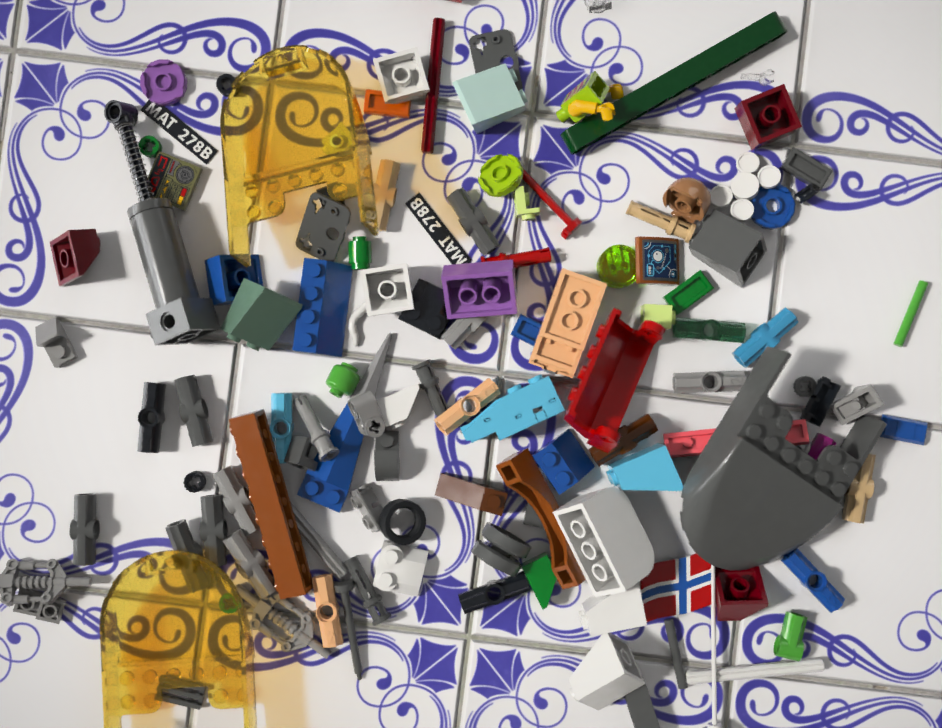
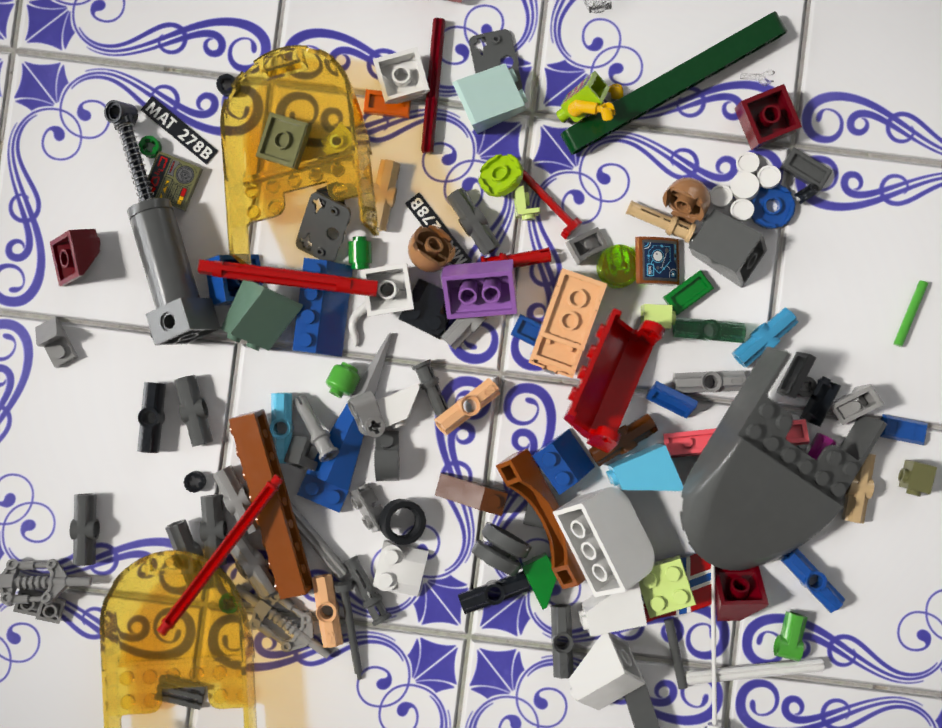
medium lavender tile [140,59,187,106] -> none
medium azure piece [460,374,565,443] -> none
none -> red piece [157,474,284,636]
none -> red piece [197,259,378,297]
none -> olive tile [256,112,312,170]
none -> medium nougat cylinder [408,225,456,272]
none -> dark grey piece [551,604,574,679]
none -> light grey slope [566,227,609,265]
none -> yellowish green brick [639,555,696,618]
none -> blue tile [646,381,698,419]
none -> dark grey tile [777,352,816,399]
none -> olive brick [898,460,937,497]

